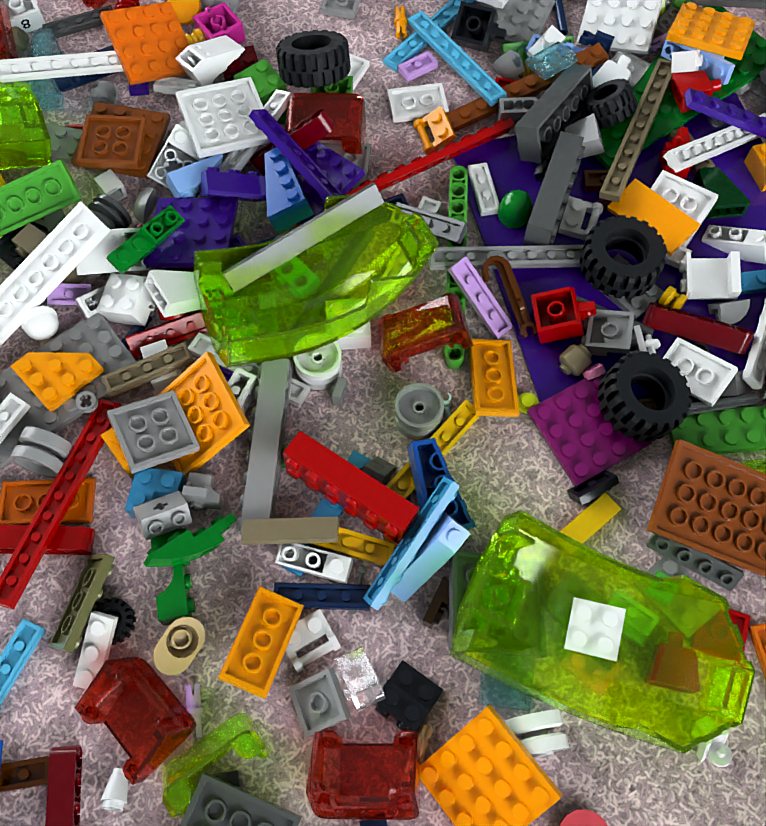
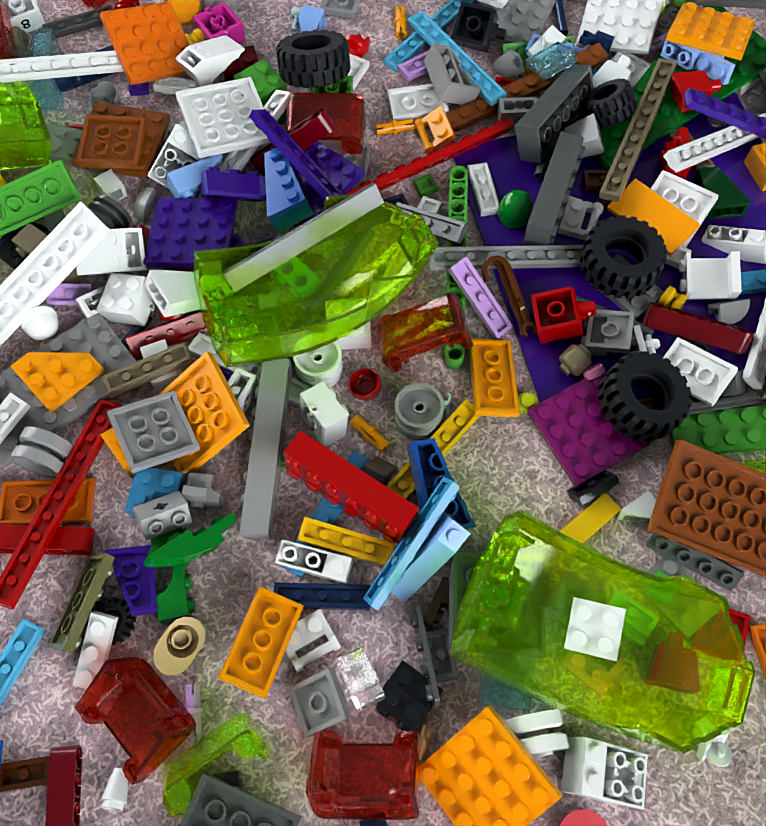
light grey bush [75,391,98,413] -> none
green slope [106,205,185,274] -> none
dark tan tile [241,517,339,545] -> none
light grey plate [330,377,348,407] -> none
white brick [671,50,703,73] -> none
none -> dark purple wing [105,545,157,616]
none -> light aqua hand [291,6,302,31]
none -> light blue slope [298,5,327,33]
none -> white brick [300,381,349,447]
none -> red hair [345,33,371,58]
none -> red hair [348,368,381,401]
none -> light orange pin [349,414,391,453]
none -> light orange pin [374,118,414,136]
none -> dark grey bracket [410,604,459,709]
none -> bright green tile [412,174,439,198]
none -> light grey wedge [424,43,481,105]
none -> white slope [561,737,648,810]
none -> white slope [617,491,656,525]

